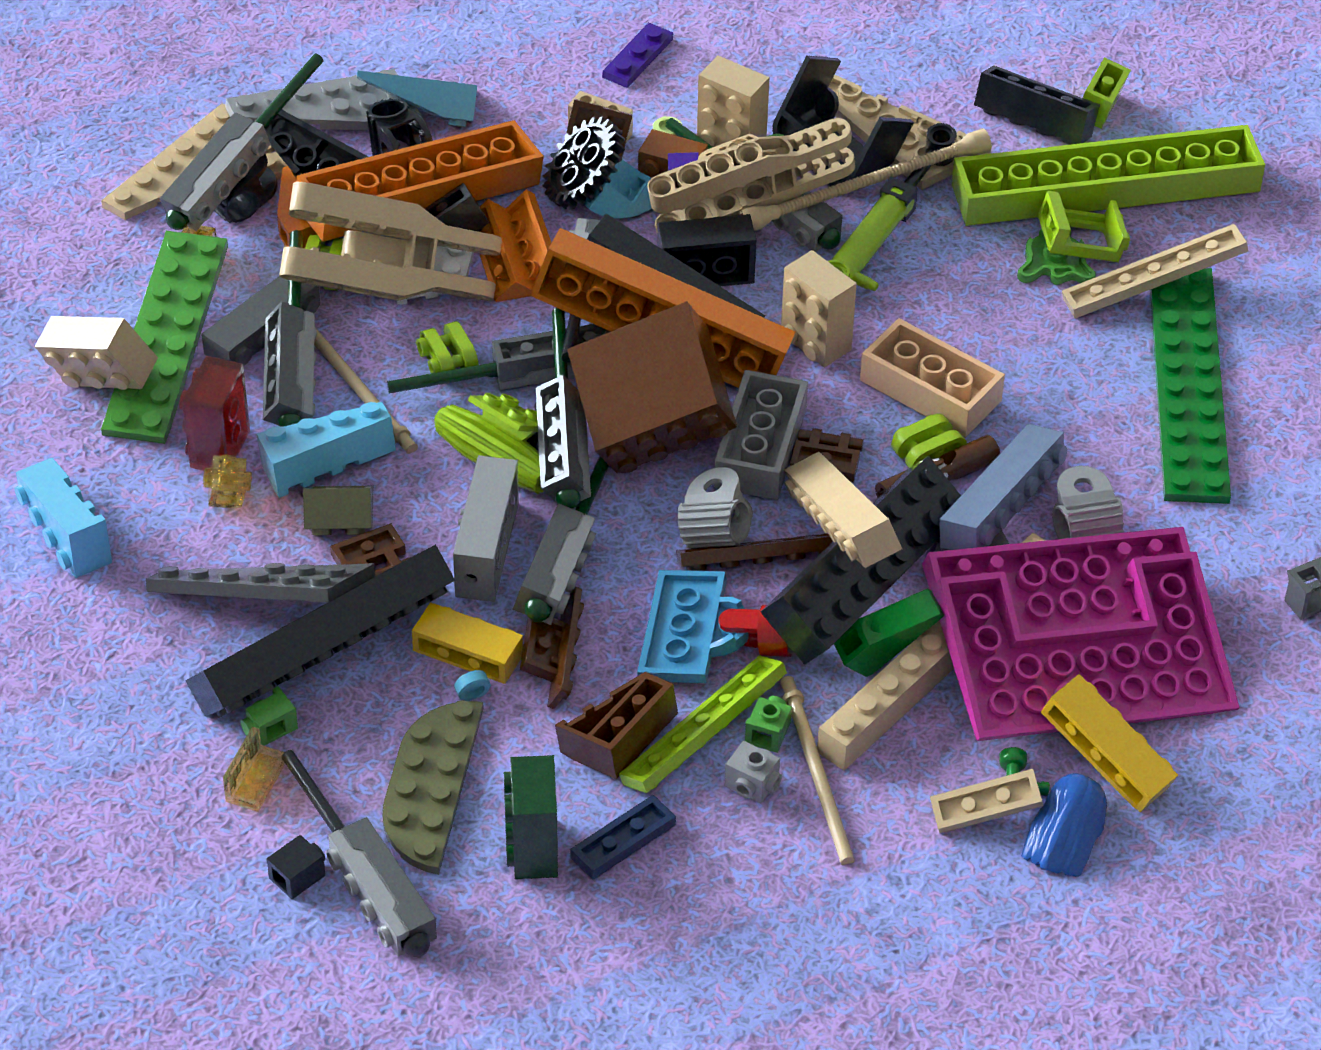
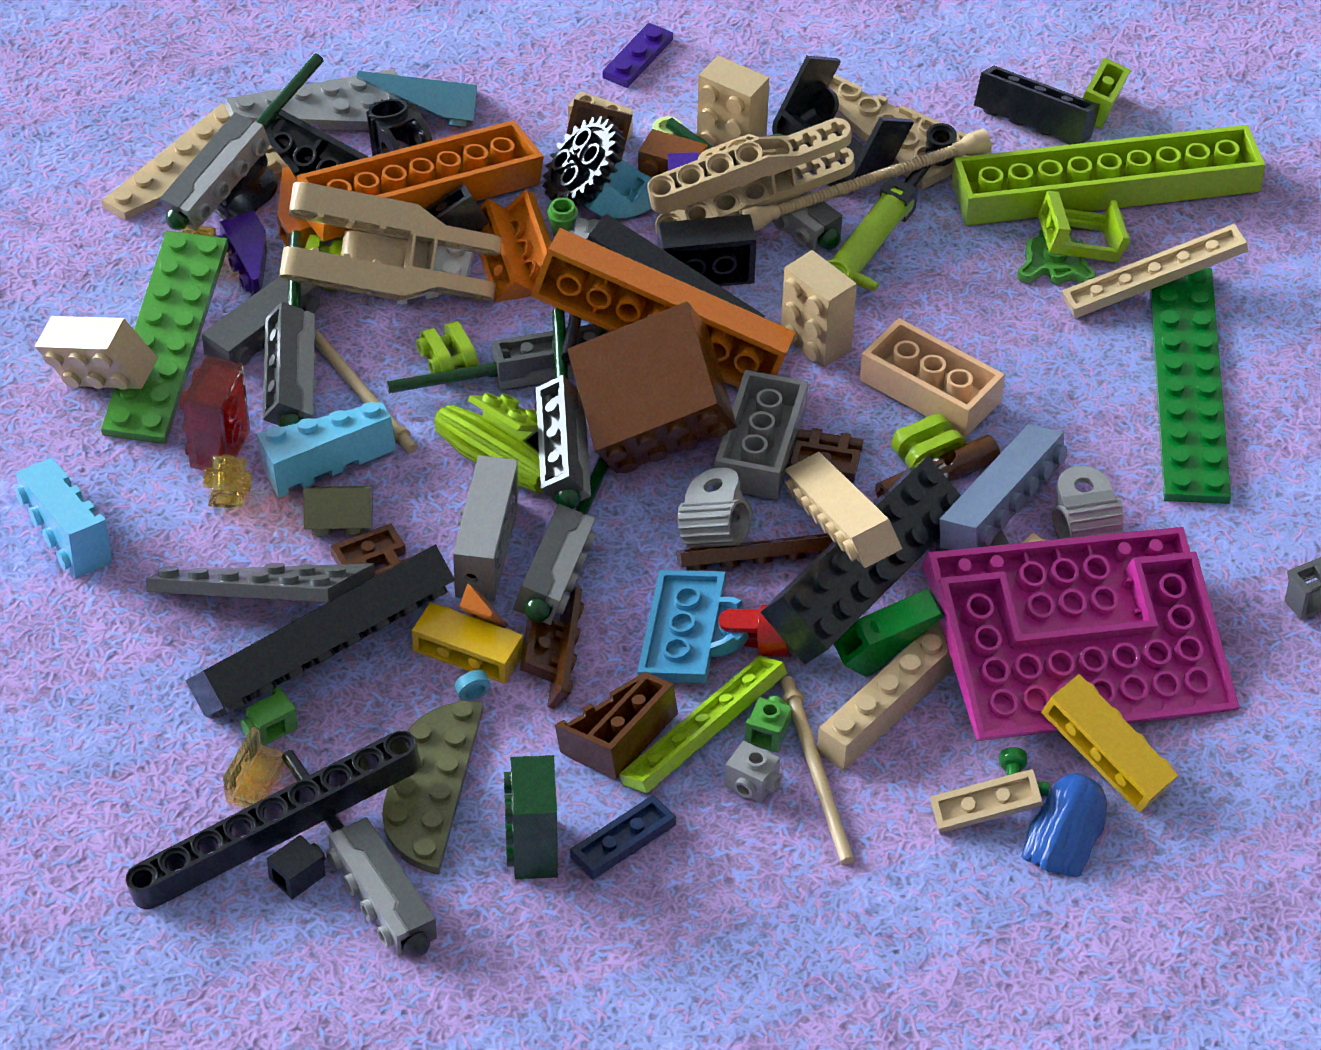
none -> black beam [125,731,421,909]
none -> dark purple slope [217,211,267,296]
none -> orange slope [459,584,508,628]
none -> bright green cone [547,198,578,237]

